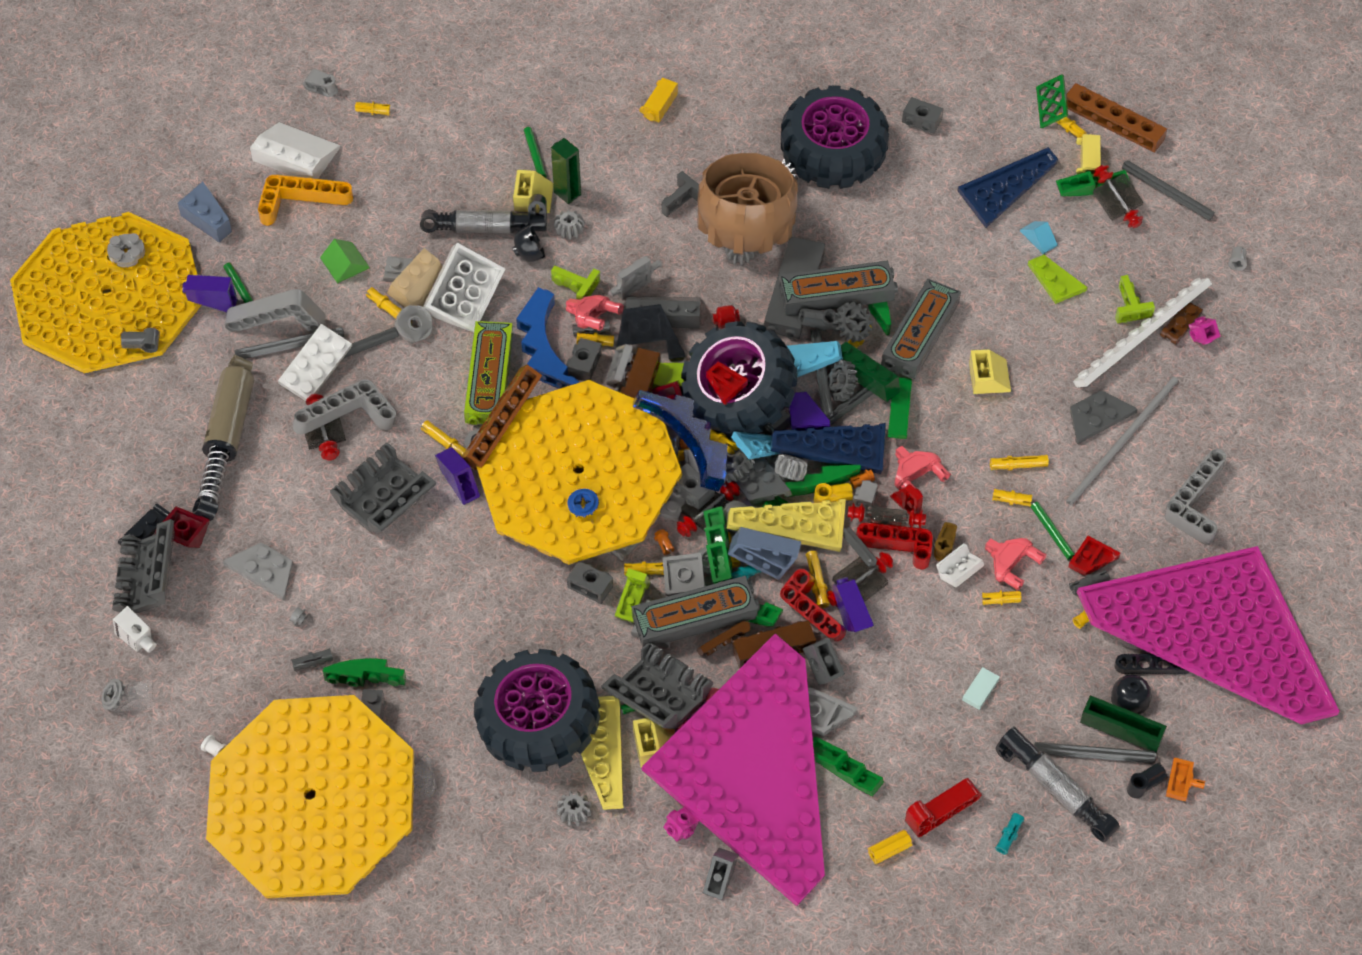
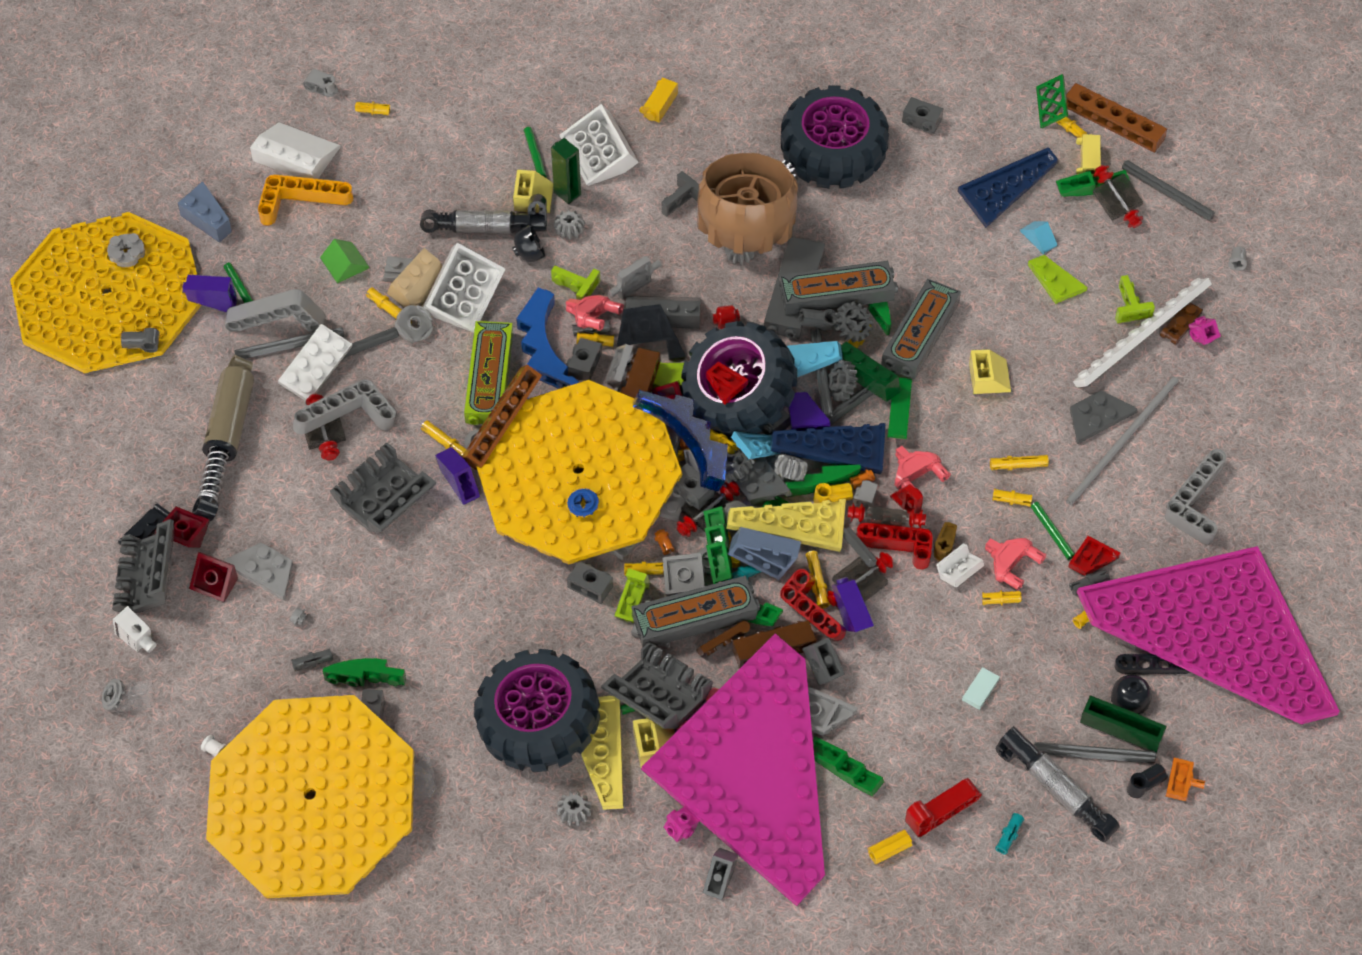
none -> dark red slope [189,552,238,602]
none -> white slope [560,104,639,186]

